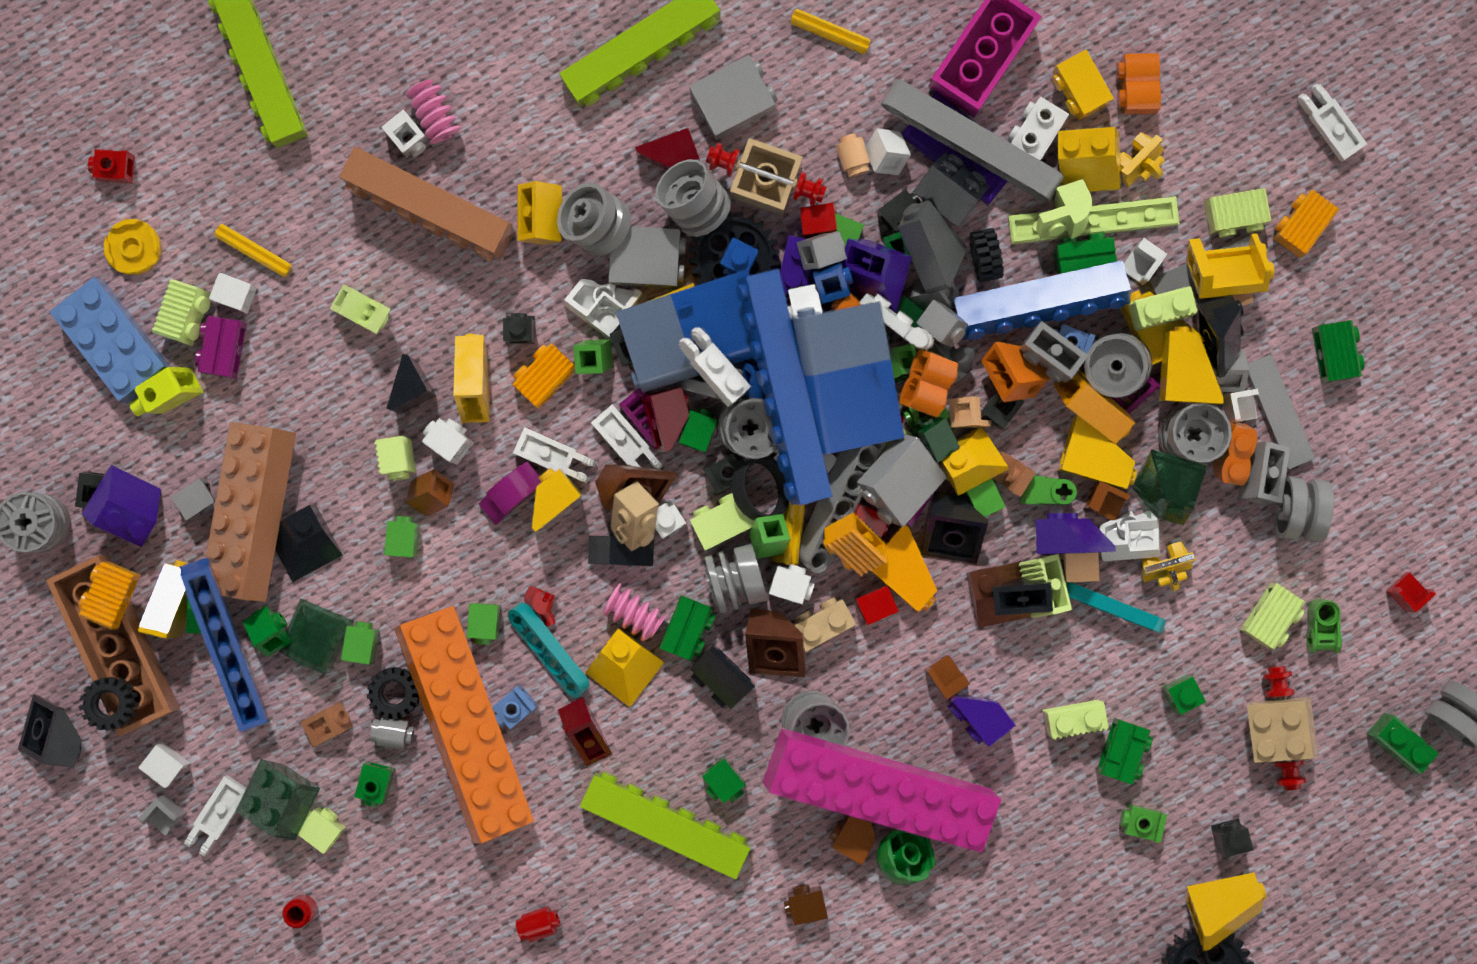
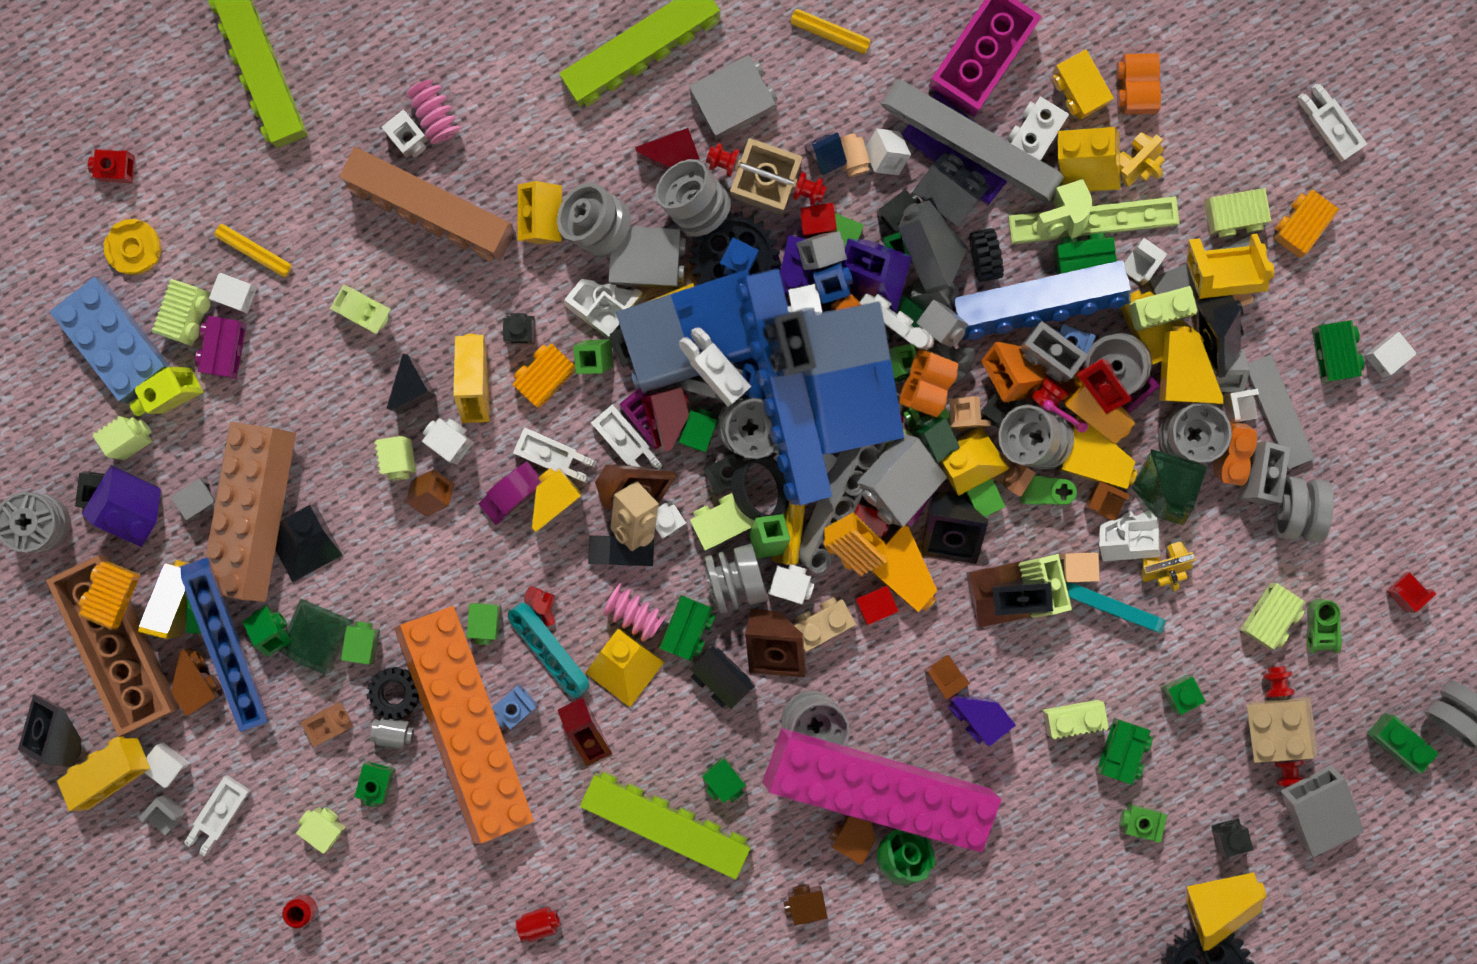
black tyre [79,677,139,731] -> none
clear green brick [235,759,320,840] -> none
bright green brick [384,516,420,557] -> none
dark purple slope [1036,513,1116,554] -> none
none -> yellow brick [57,736,150,811]
none -> yellowish green brick [93,416,152,461]
none -> dark orange slope [171,648,222,716]
none -> black brick [762,310,817,377]
none -> dark blue slope [804,132,847,175]
none -> light grey wheel [998,405,1074,470]
none -> red wheel [1032,377,1069,413]
none -> dark pink hinge [1043,400,1088,433]
none -> red slope [1077,359,1132,415]
none -> light grey brick [1281,765,1364,857]
none -> white panel [1365,332,1416,378]

